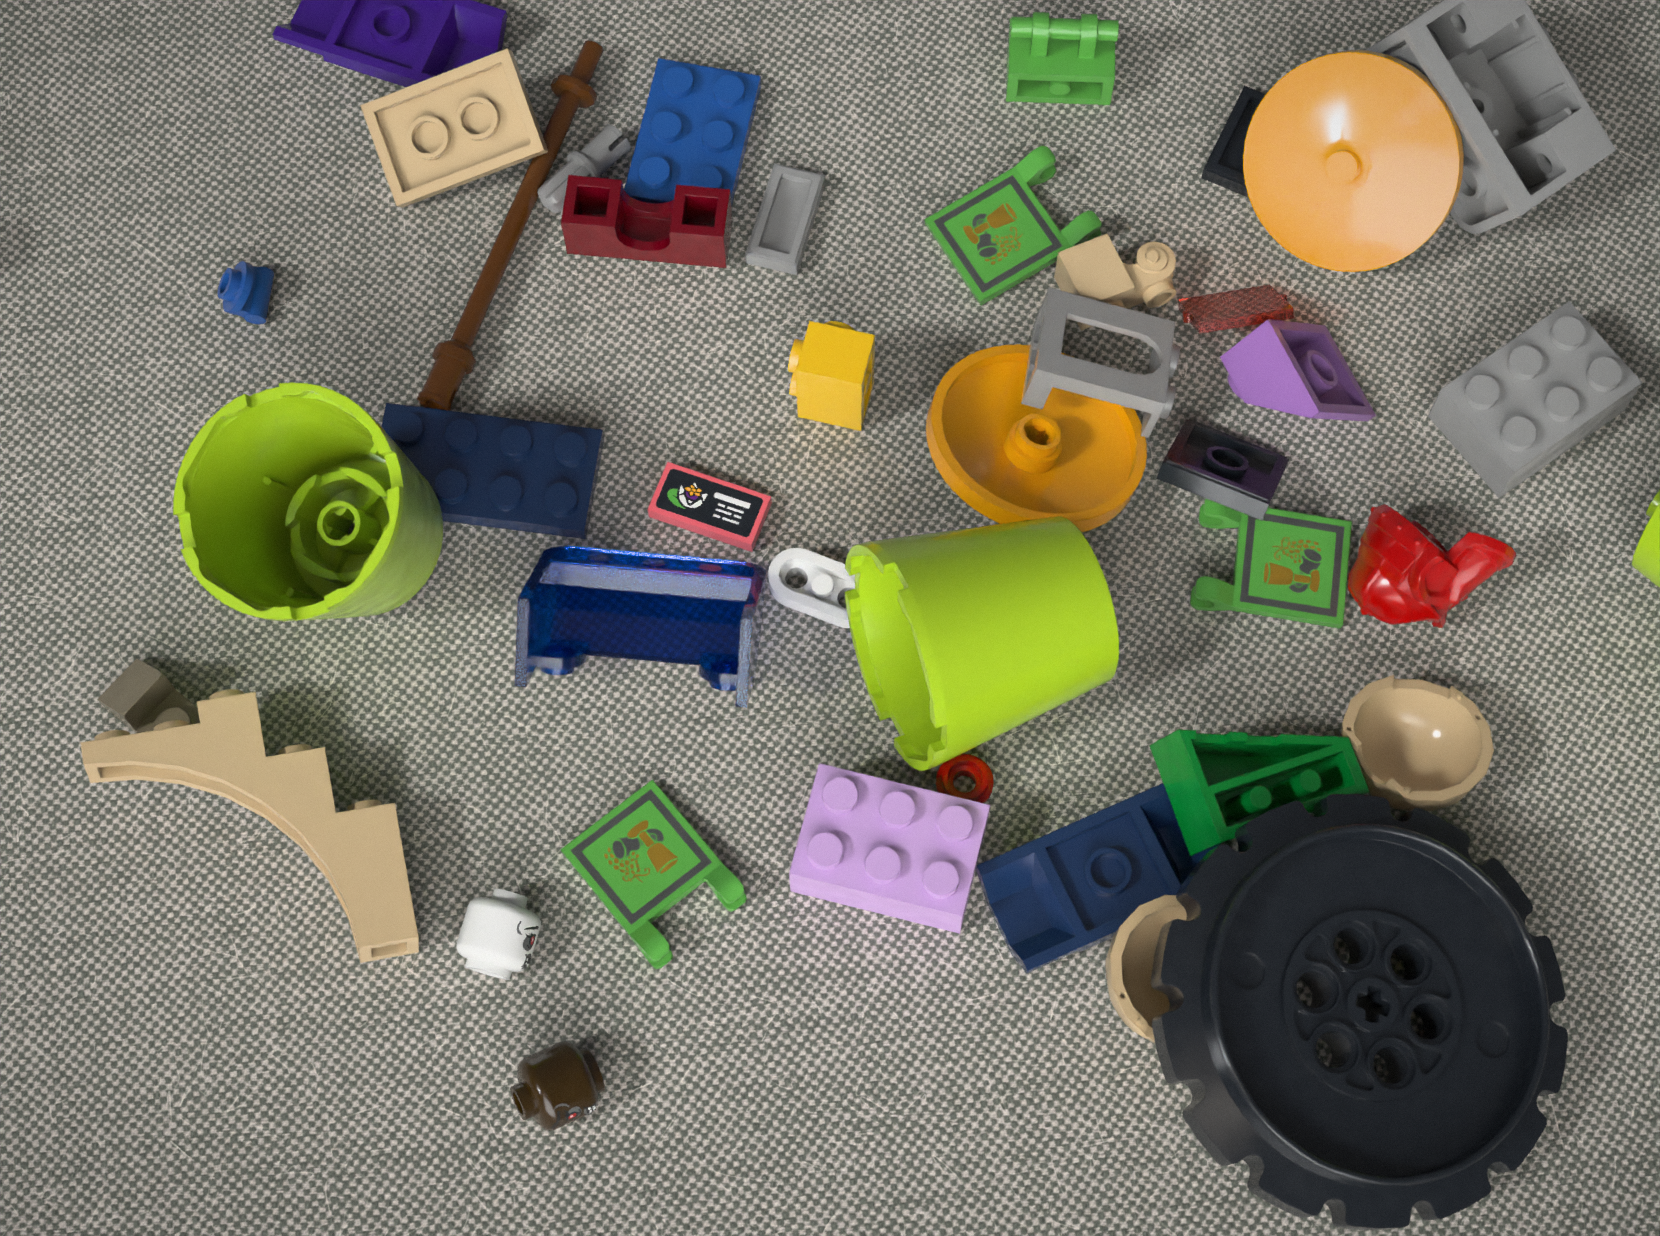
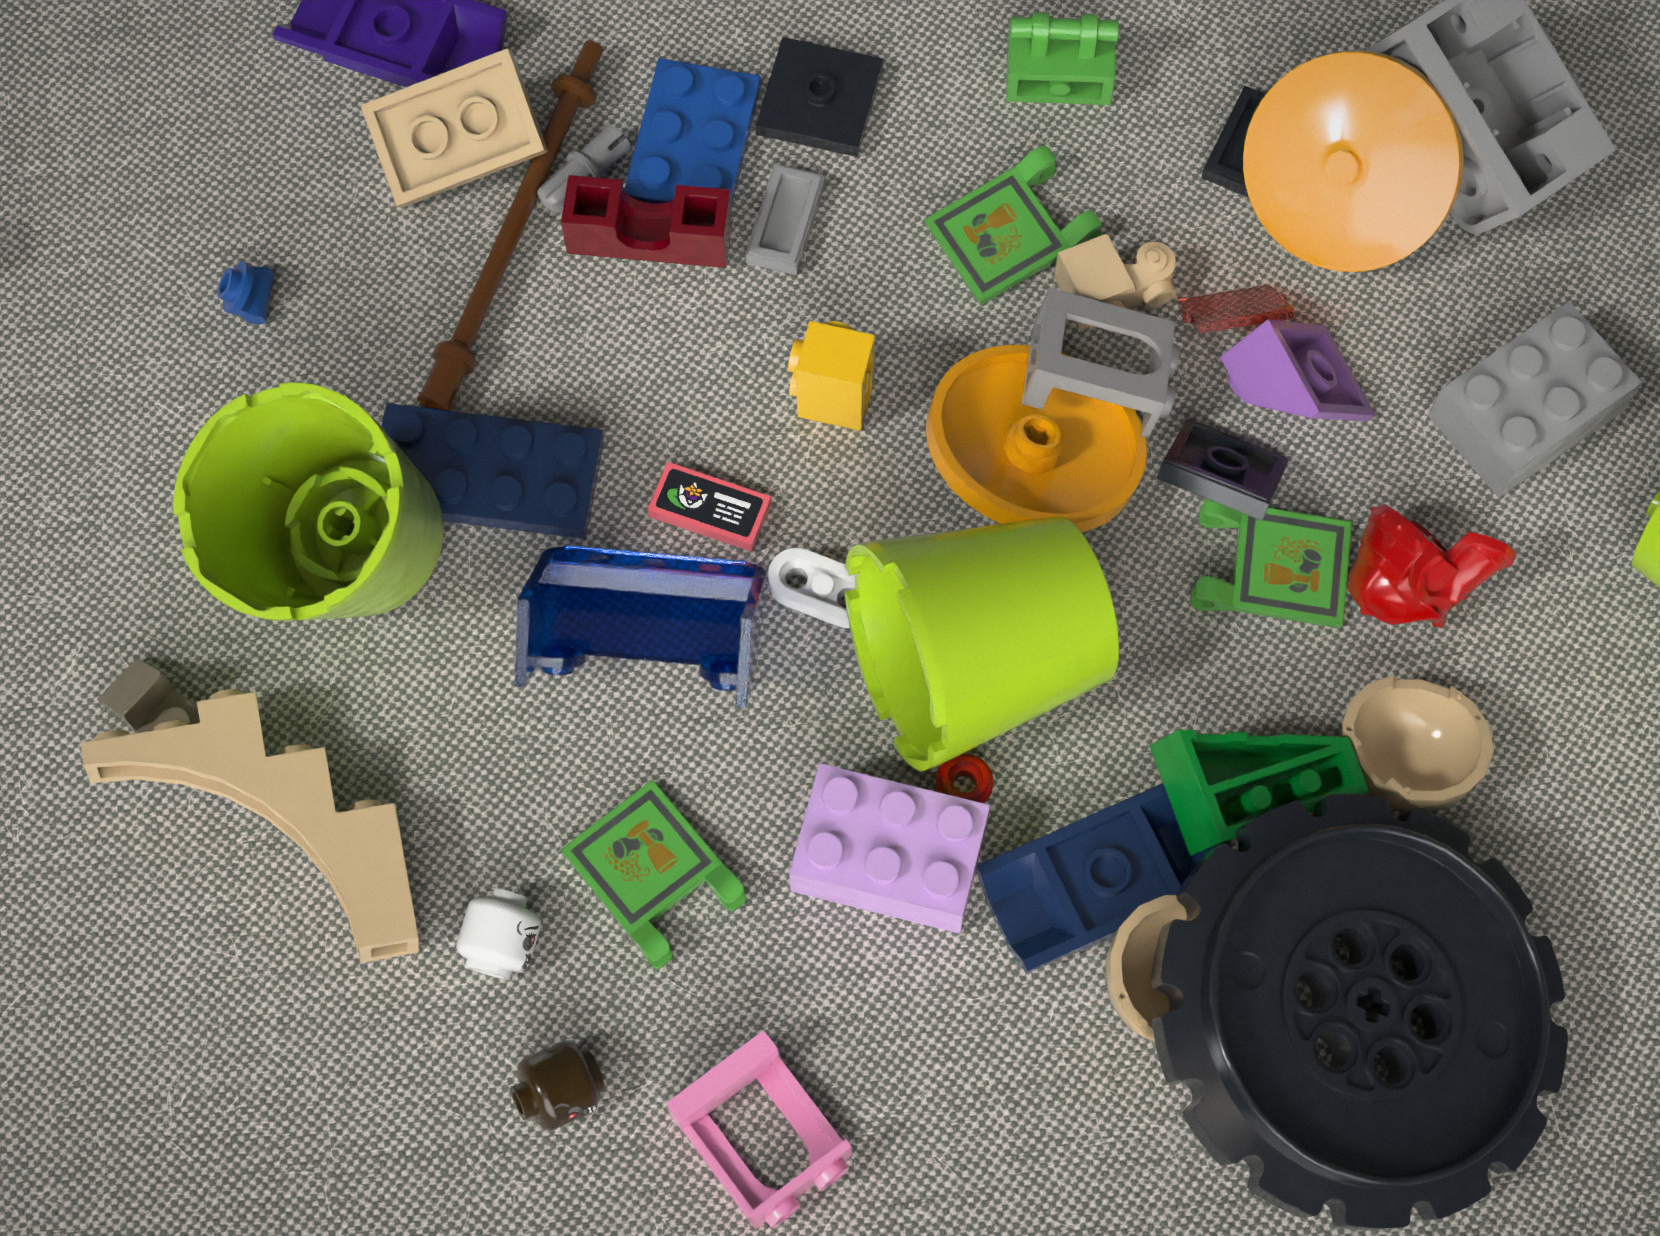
none -> bright pink panel [666,1030,852,1230]
none -> black plate [756,37,883,157]

